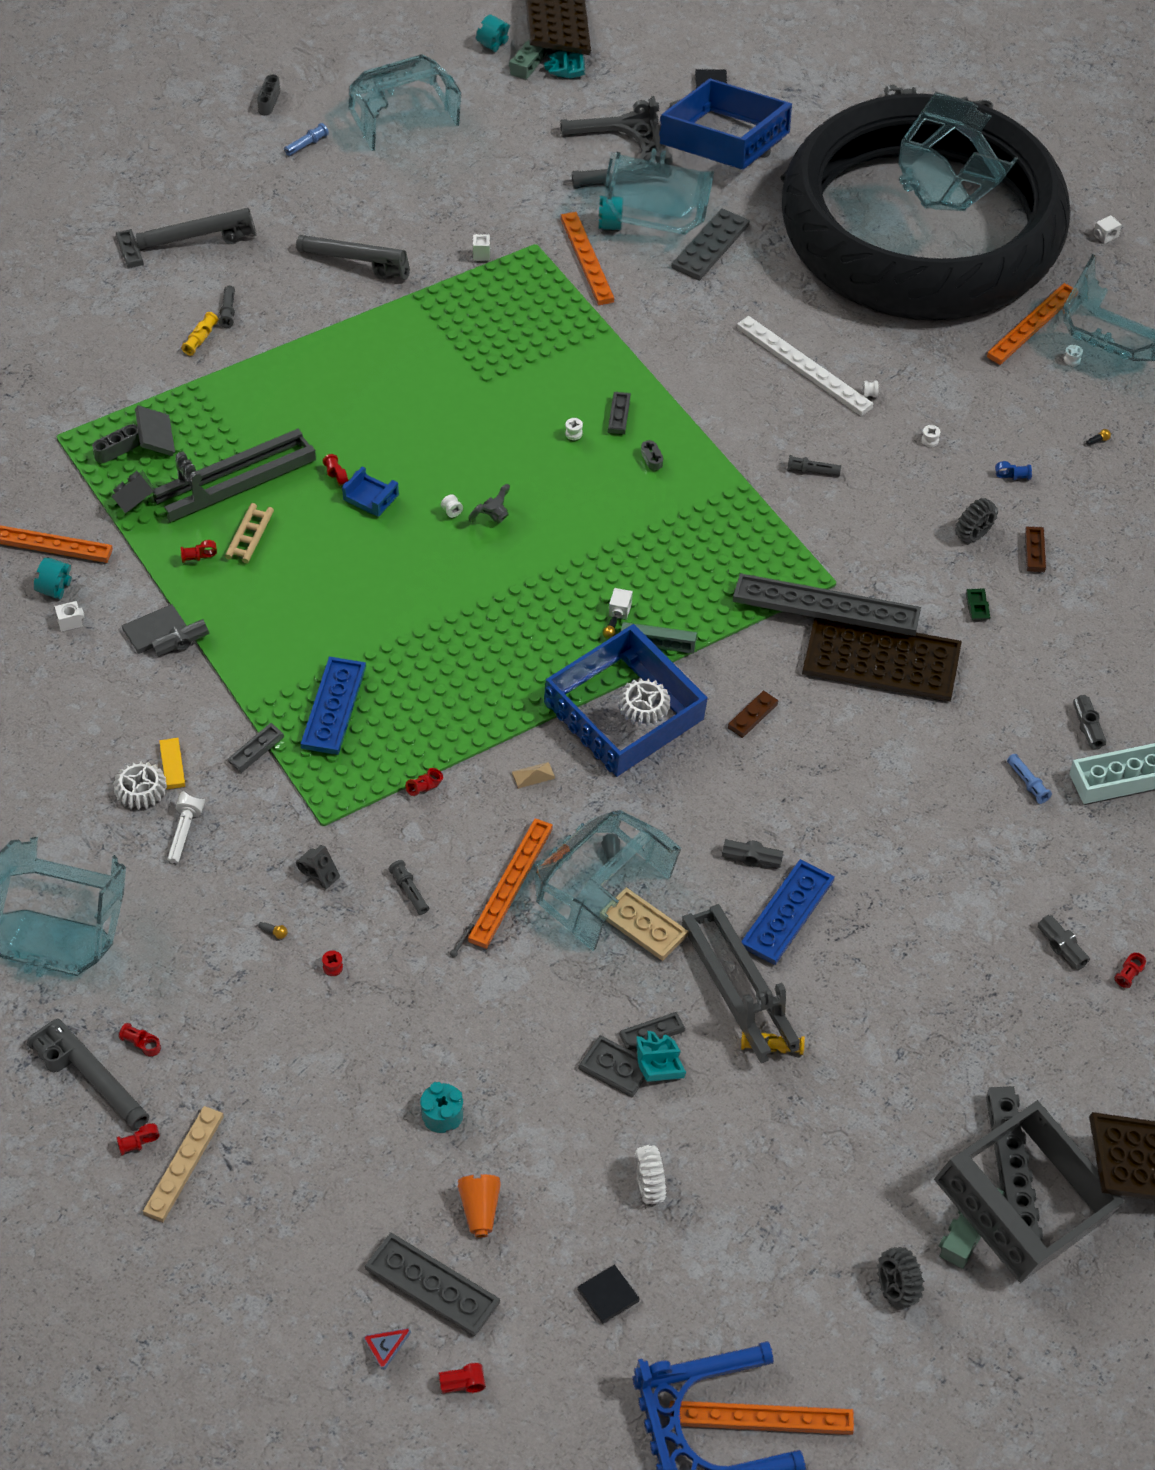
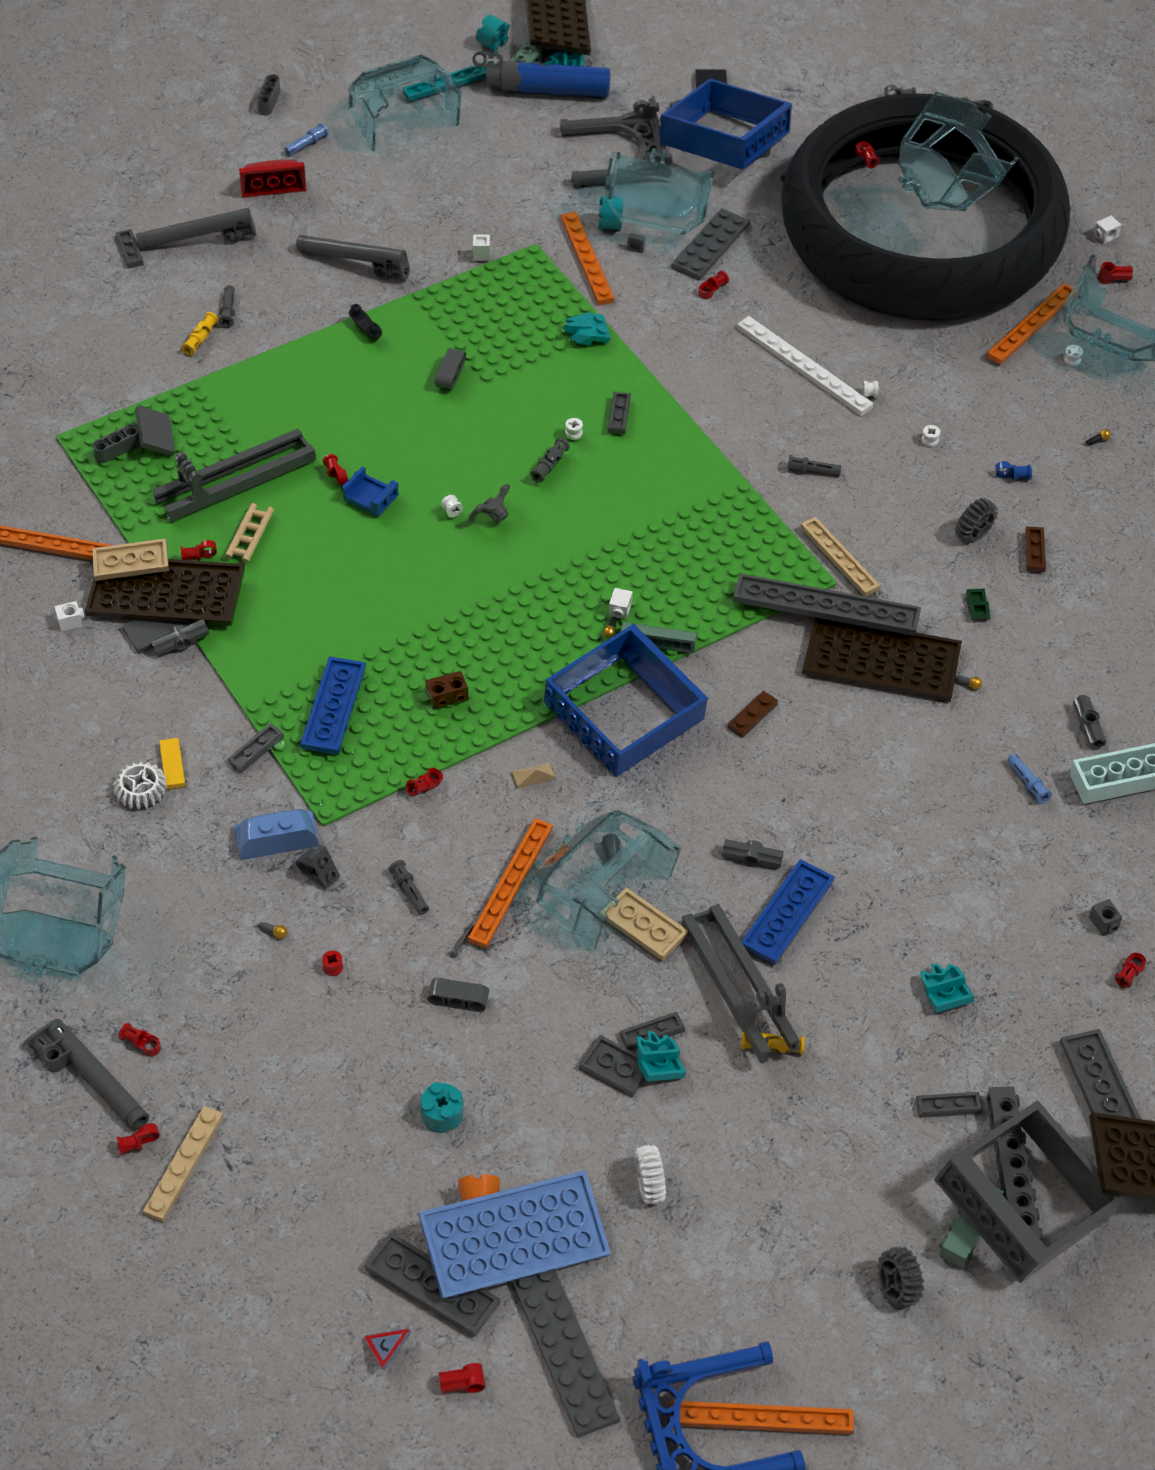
teal brick [34,557,72,599] -> none
dark grey slope [112,470,155,513] -> none
white piece [167,791,205,864] -> none
black tile [578,1264,640,1324] -> none
white gear [618,678,670,727] -> none
dark grey beam [641,440,663,470] -> none
dark grey piece [1037,915,1090,970] -> none
none -> dark brown plate [85,559,245,626]
none -> tan plate [92,538,169,581]
none -> medium blue windscreen [234,809,319,860]
none -> red windscreen [239,159,307,198]
none -> black piece [349,304,382,340]
none -> teal plate [402,62,488,102]
none -> medium blue plate [418,1170,611,1300]
none -> reddish brown brick [425,671,469,709]
none -> dark grey beam [427,978,490,1012]
none -> dark grey beam [435,348,466,390]
none -> blue piece [472,51,610,98]
none -> dark grey plate [511,1270,620,1438]
none -> dark grey piece [530,438,570,483]
none -> teal plate [563,313,611,345]
none -> dark grey plate [627,233,645,253]
none -> red connector [698,270,729,299]
none -> tan plate [801,517,880,597]
none -> red connector [856,142,880,169]
none -> dark grey tile [916,1092,982,1118]
none -> teal plate [920,964,974,1013]
none -> piece [955,675,982,690]
none -> dark grey plate [1060,1029,1141,1119]
none -> dark grey brick [1089,899,1122,935]
none -> red piece [1097,262,1133,284]

